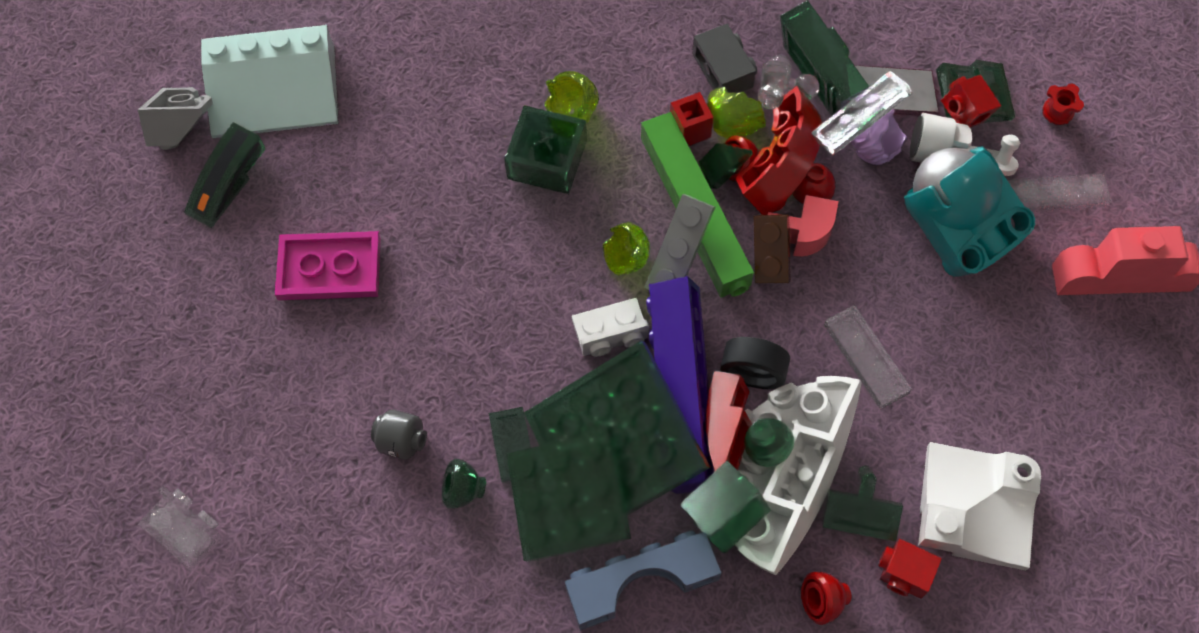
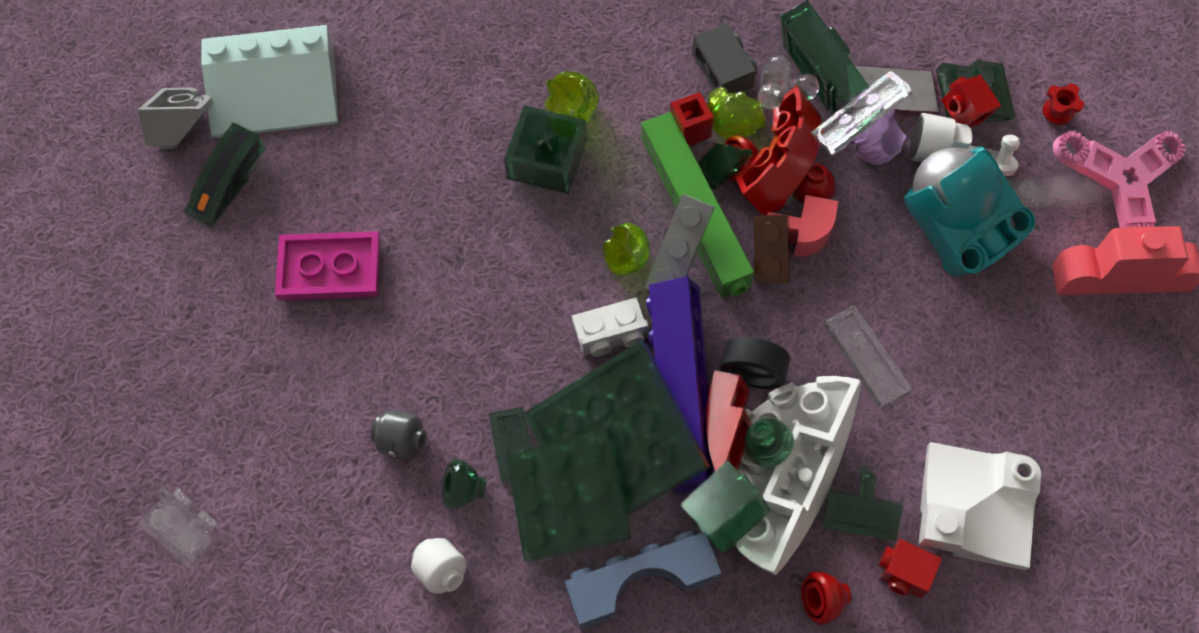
none -> white head [411,538,467,594]
none -> bright pink piece [1053,131,1186,228]

